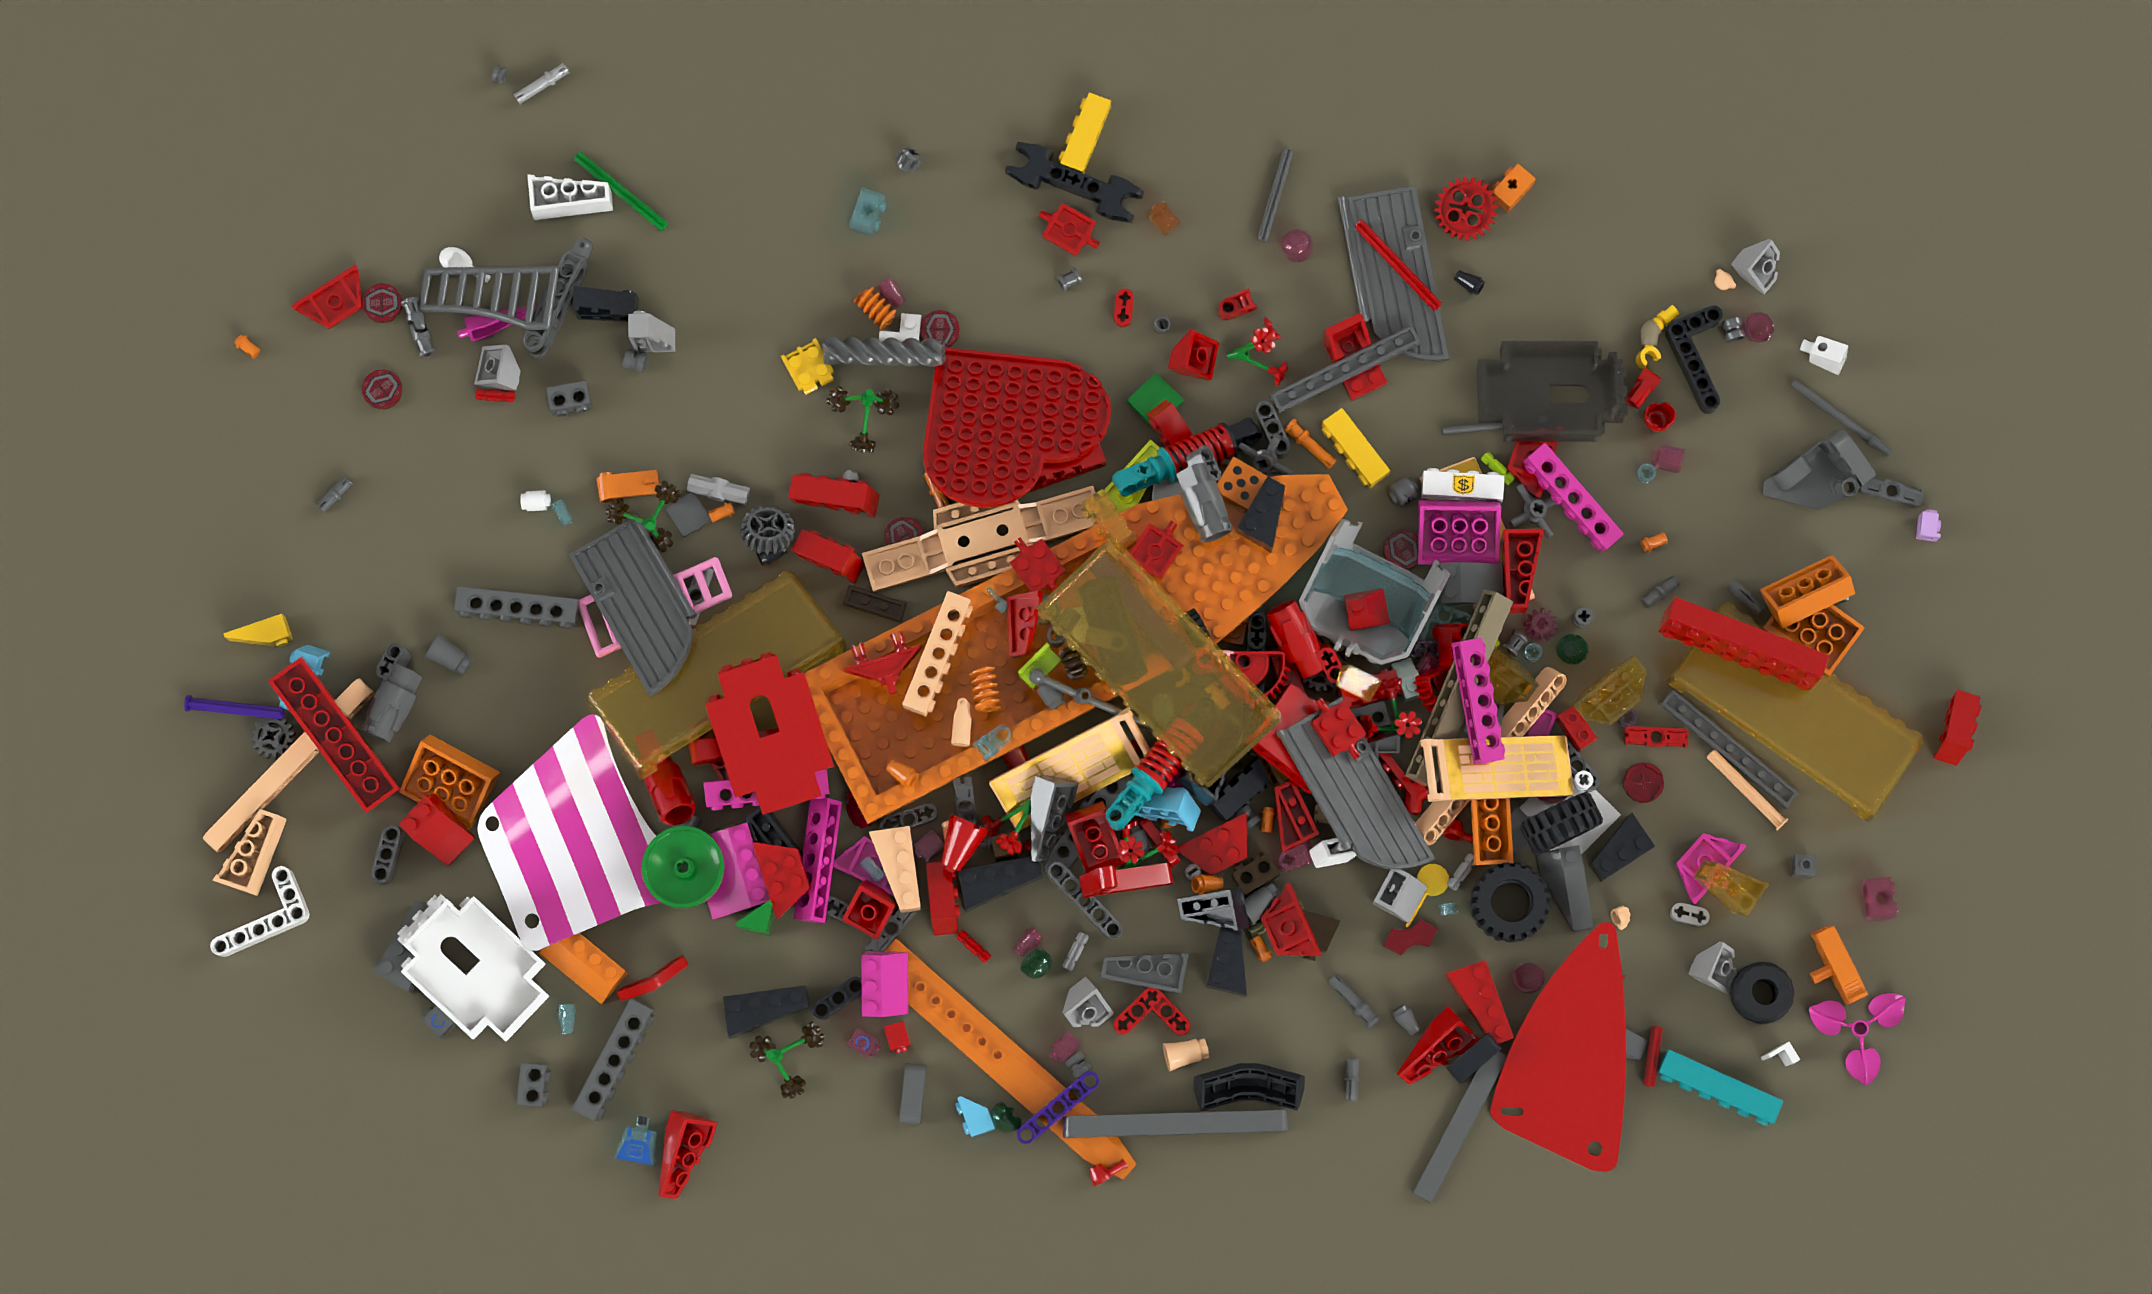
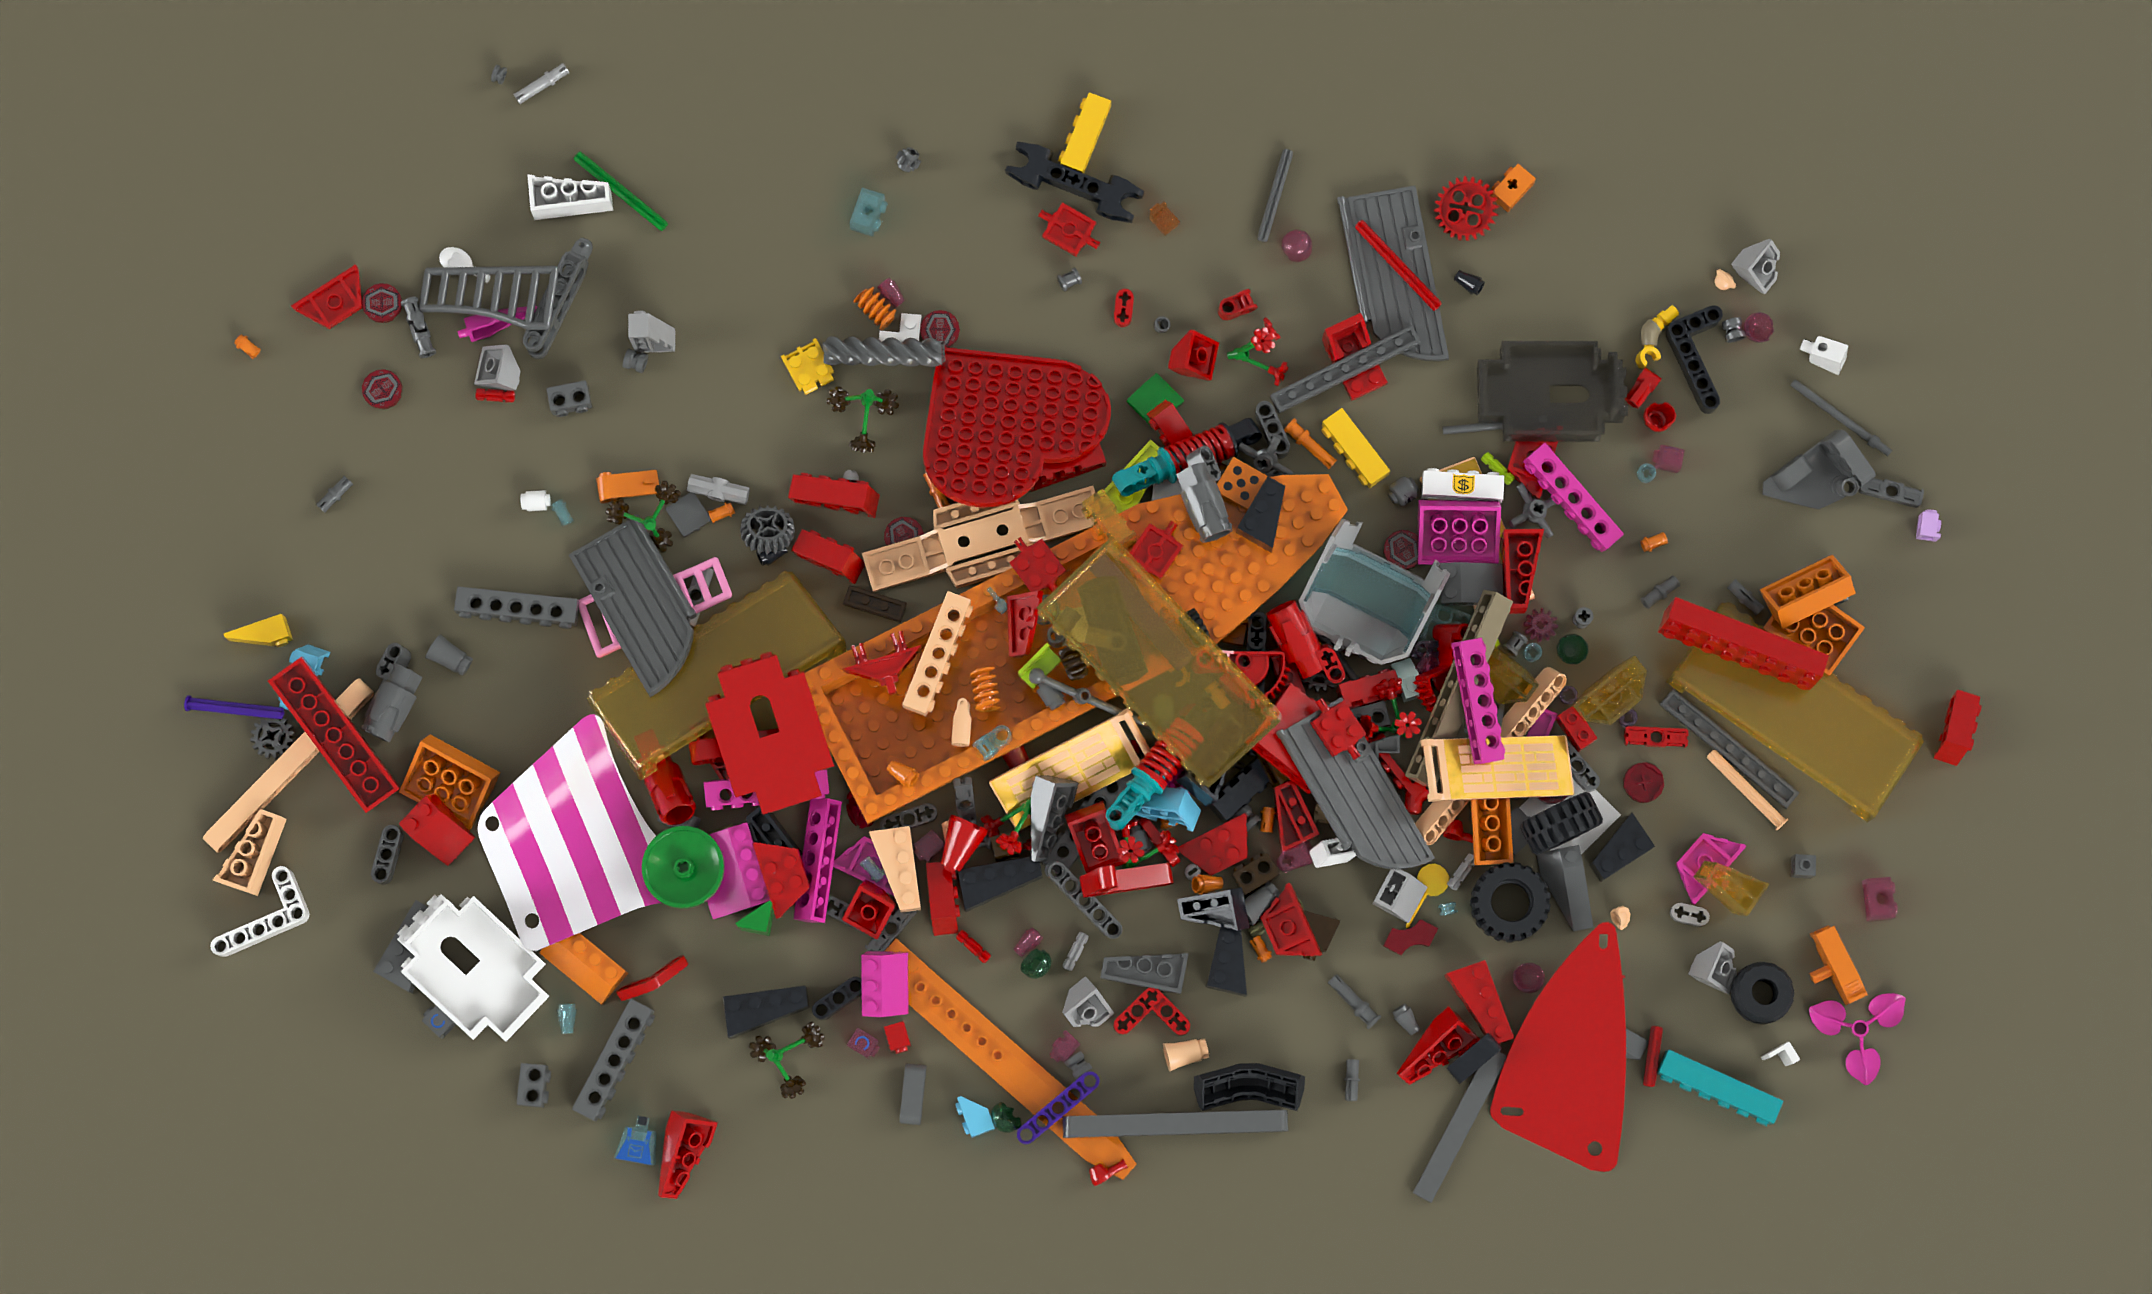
black wedge [573,286,639,321] -> none
clear yellow slope [1336,665,1381,702] -> none
red slope [1343,588,1390,631] -> none
white bush [1573,771,1593,791] -> none
none -> bush [1559,686,1578,705]

